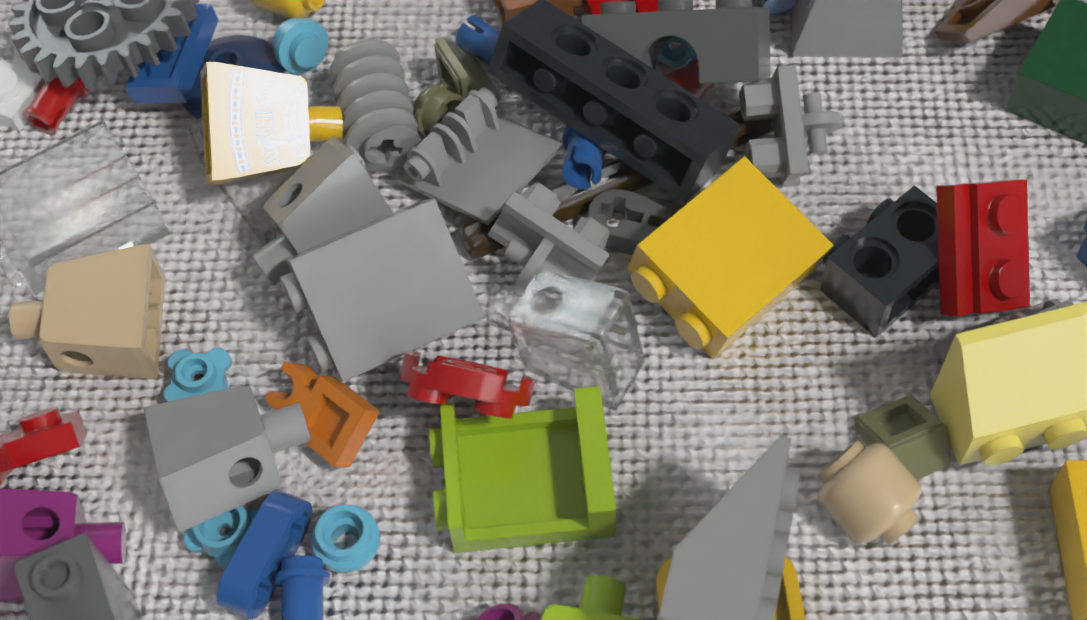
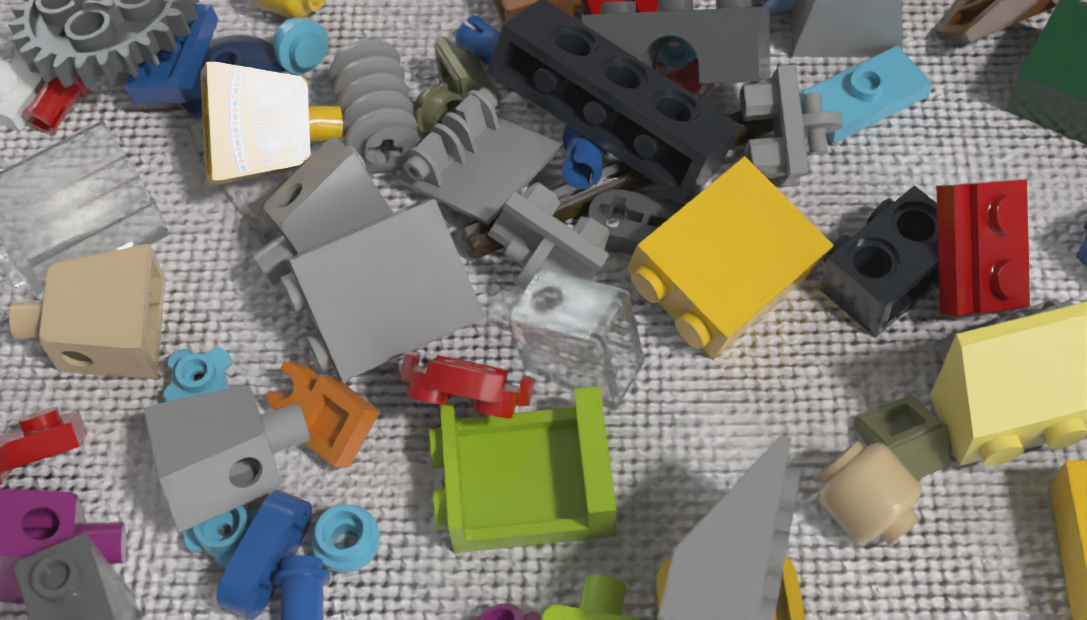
none -> medium azure plate [800,45,932,144]

